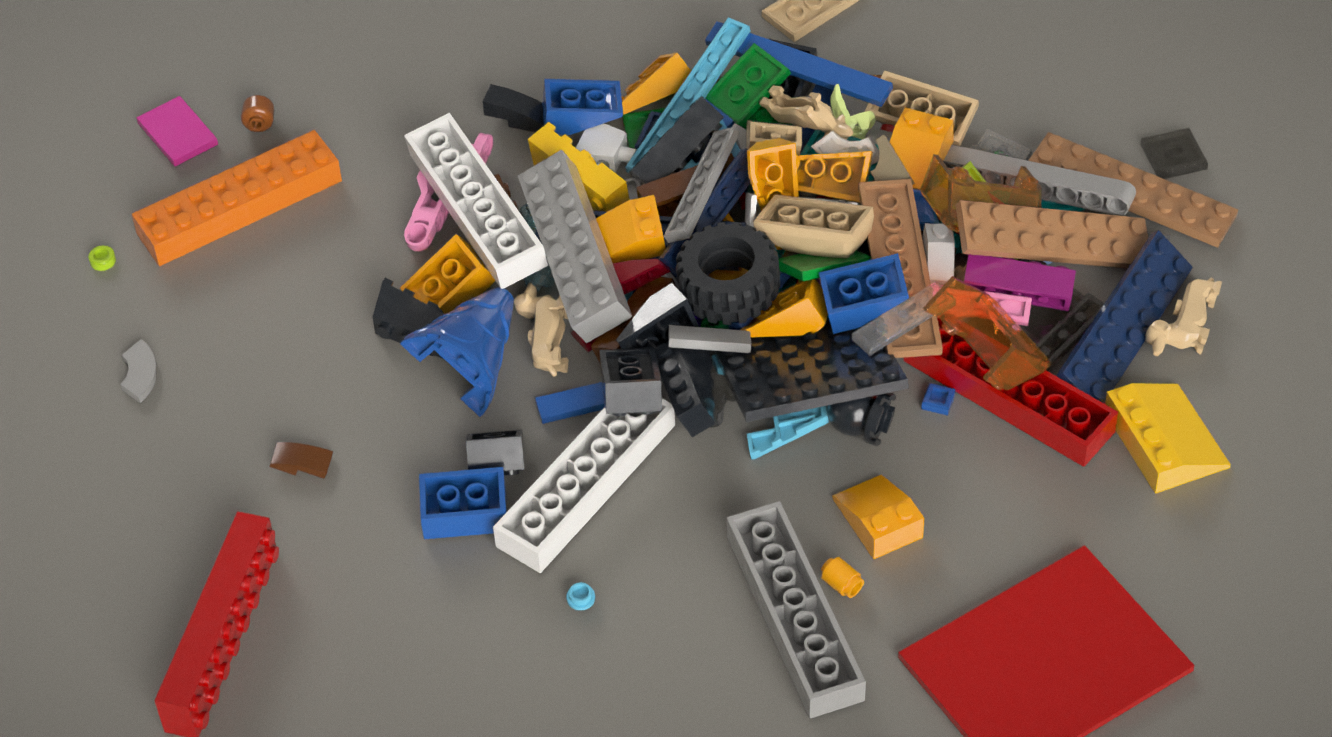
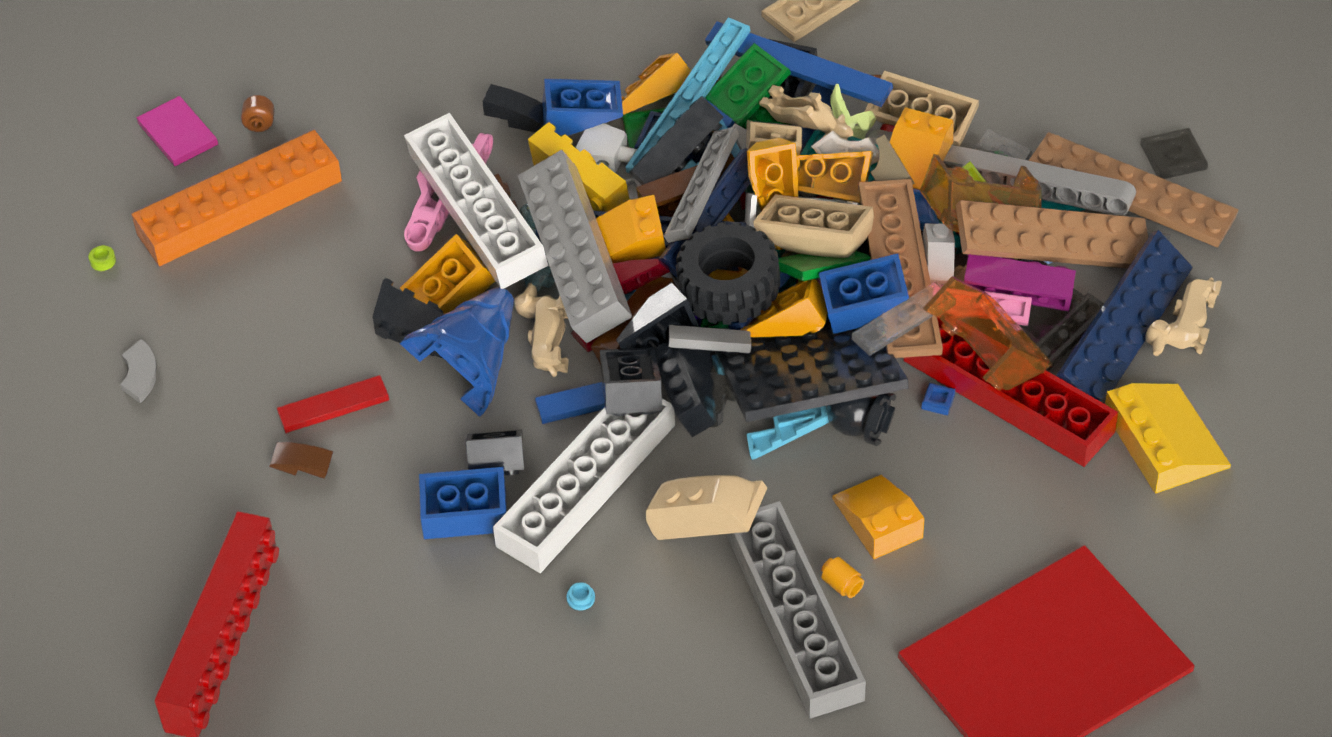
none -> red tile [277,375,389,433]
none -> tan windscreen [646,475,767,540]

